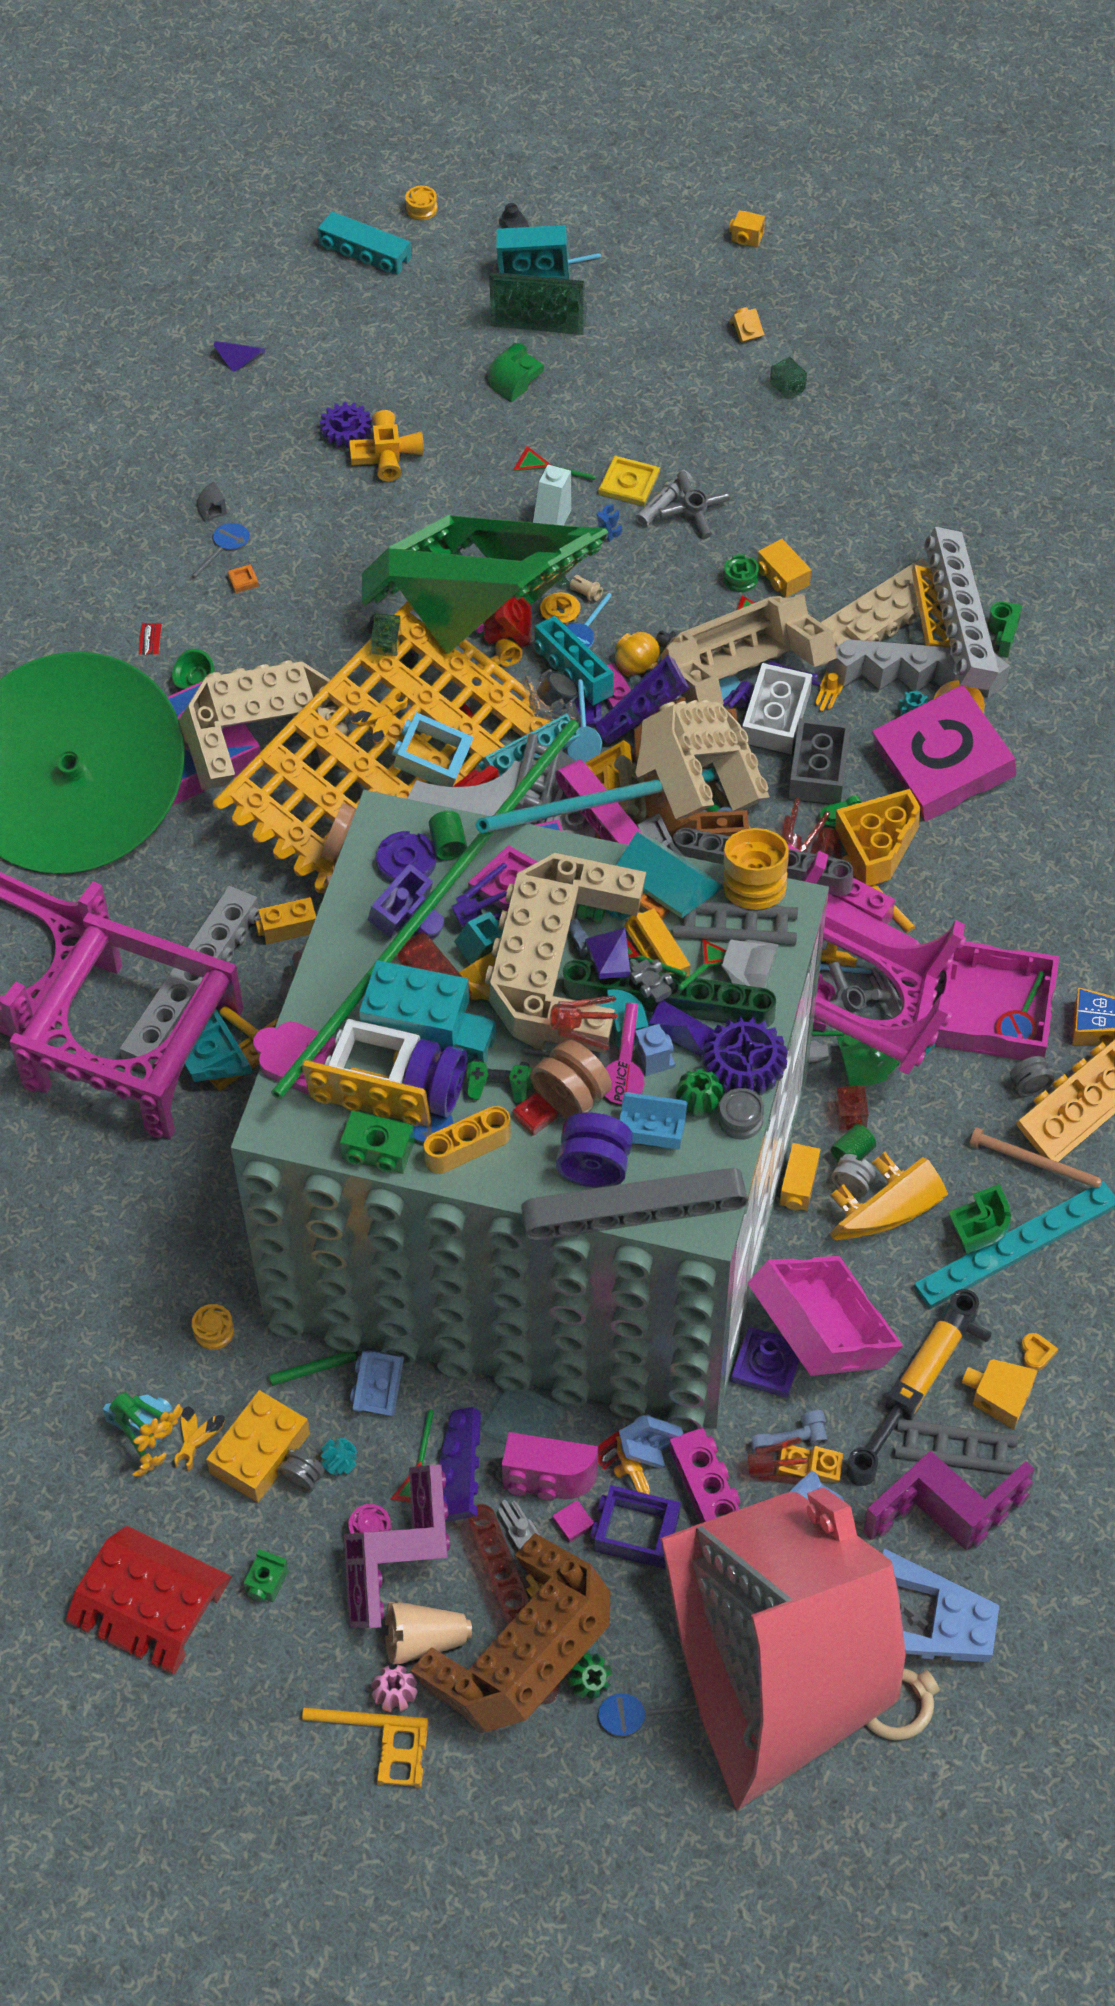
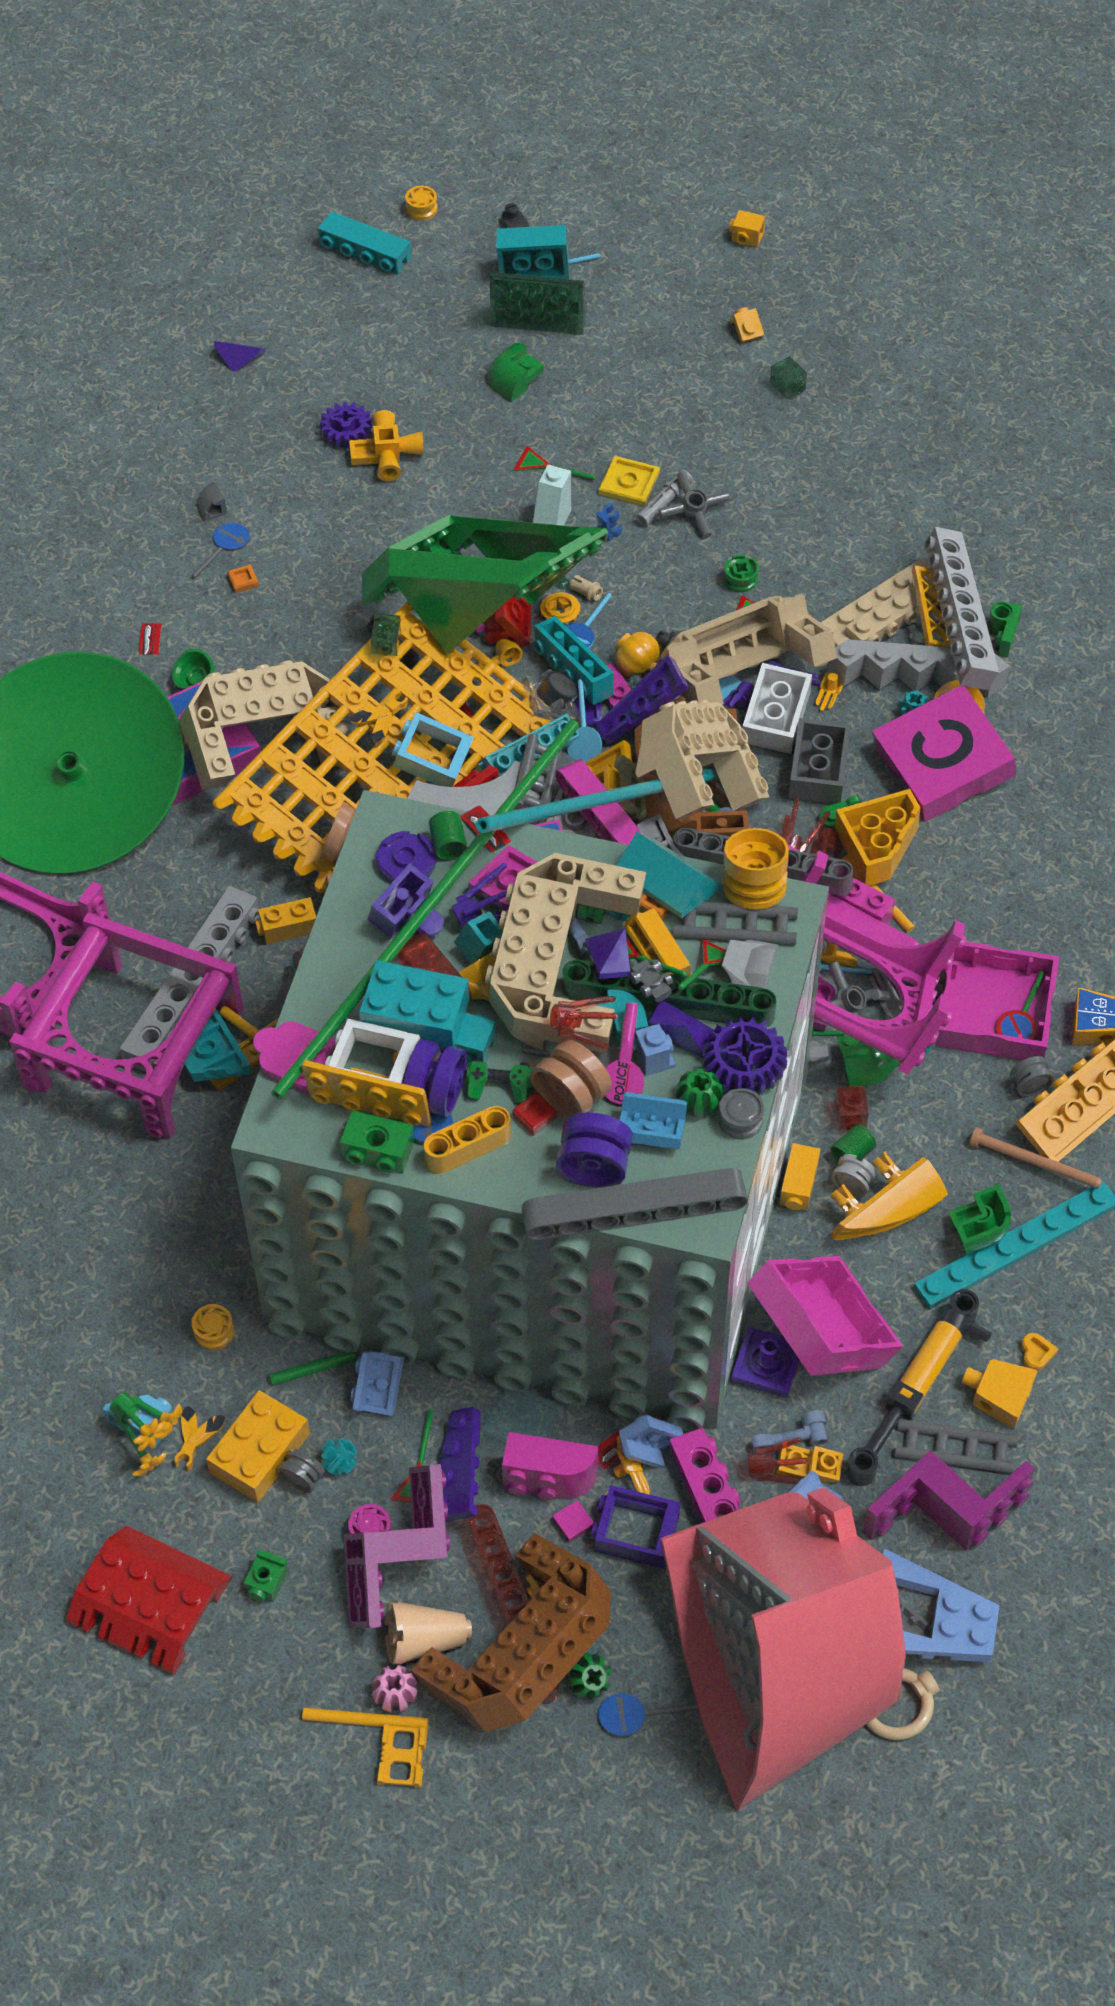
light grey piece [499,1500,540,1550] -> none
light orange brick [757,539,811,598] -> none
none -> red sticker [460,806,511,853]

